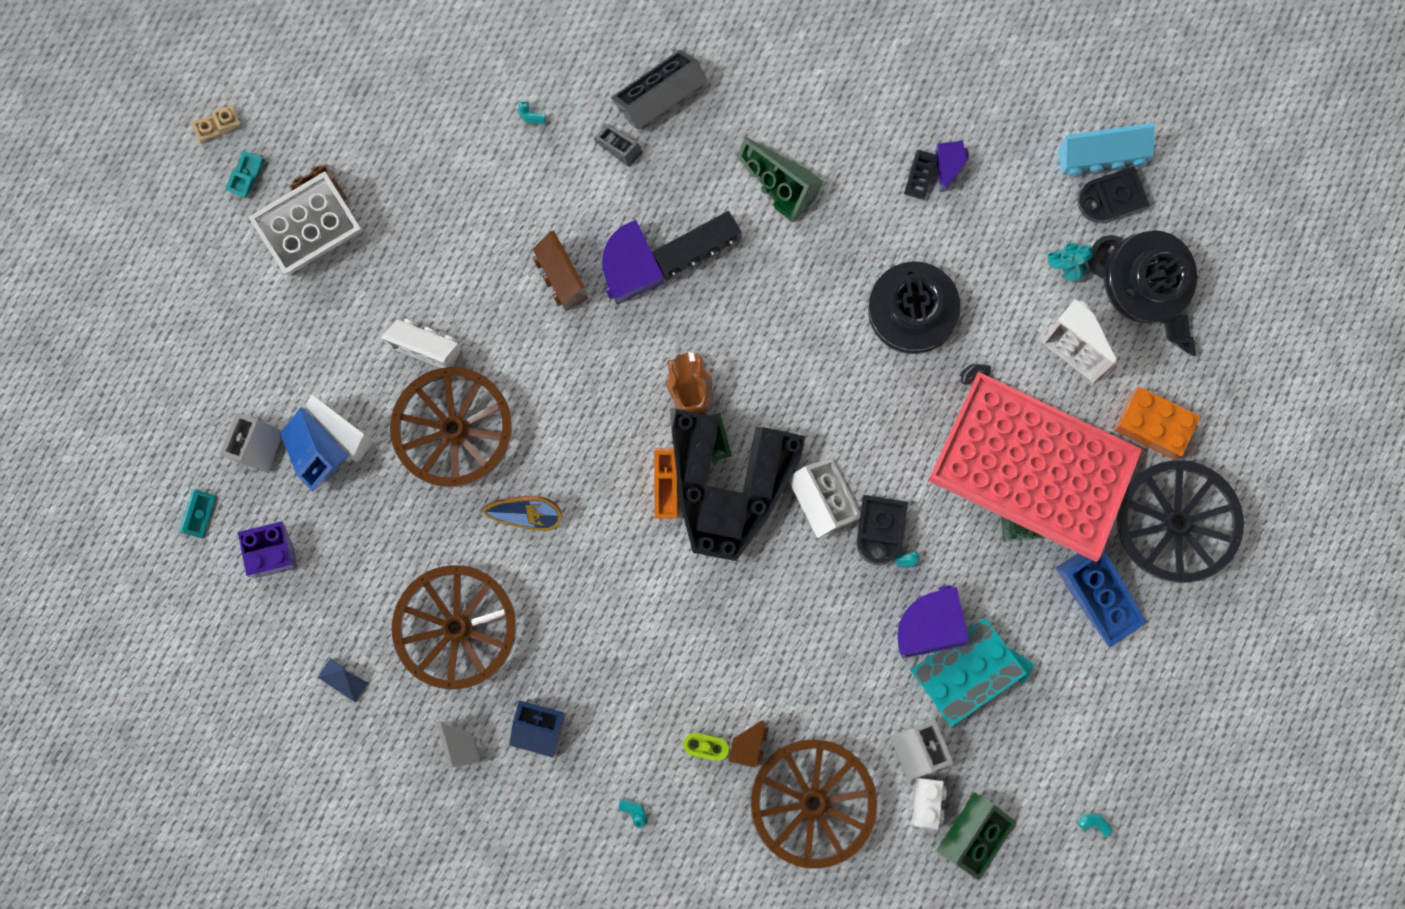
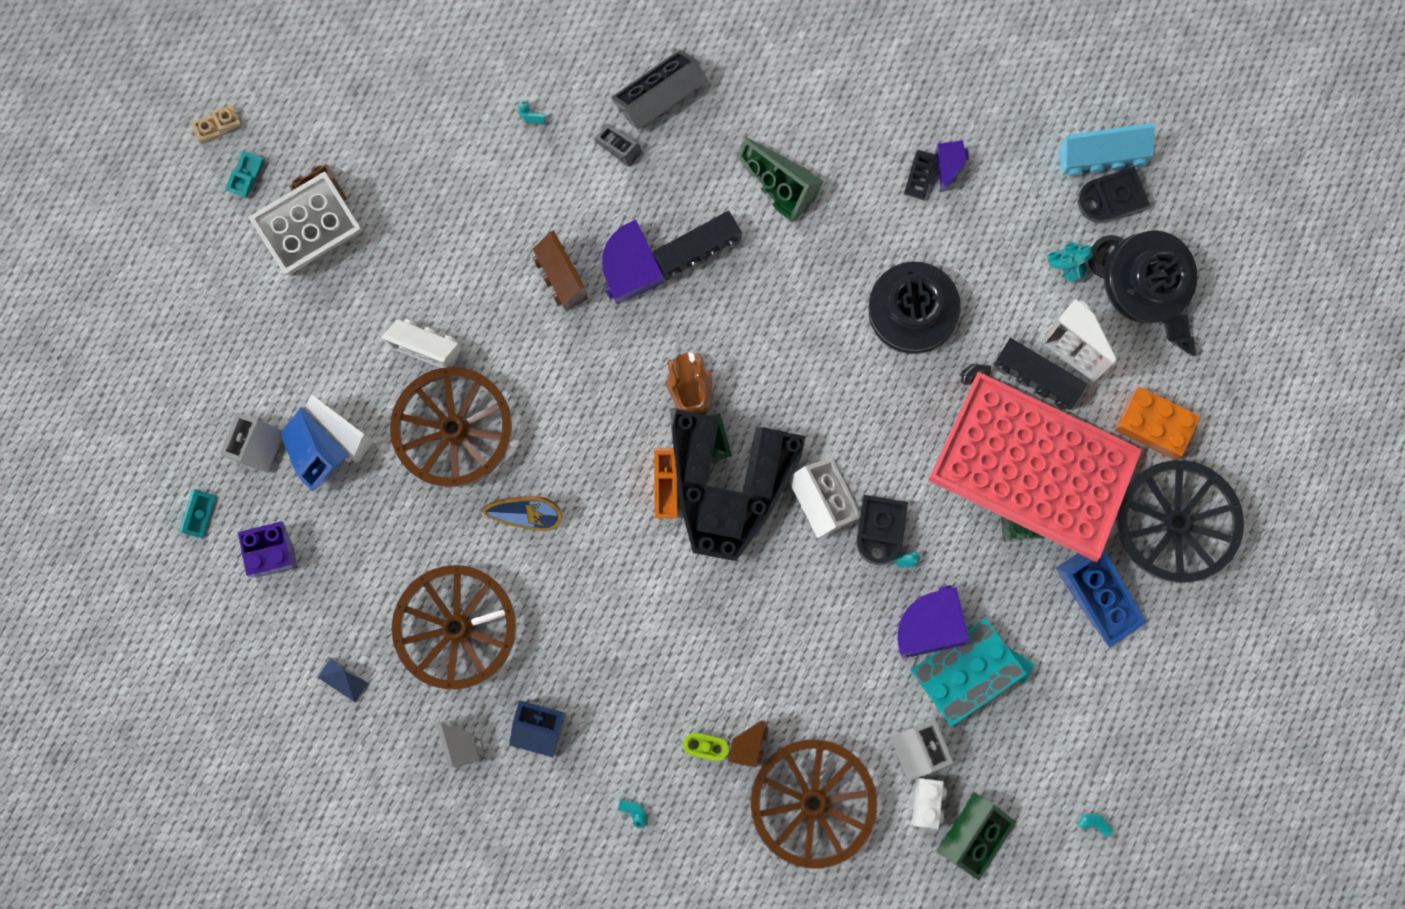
none -> black brick [994,337,1088,410]

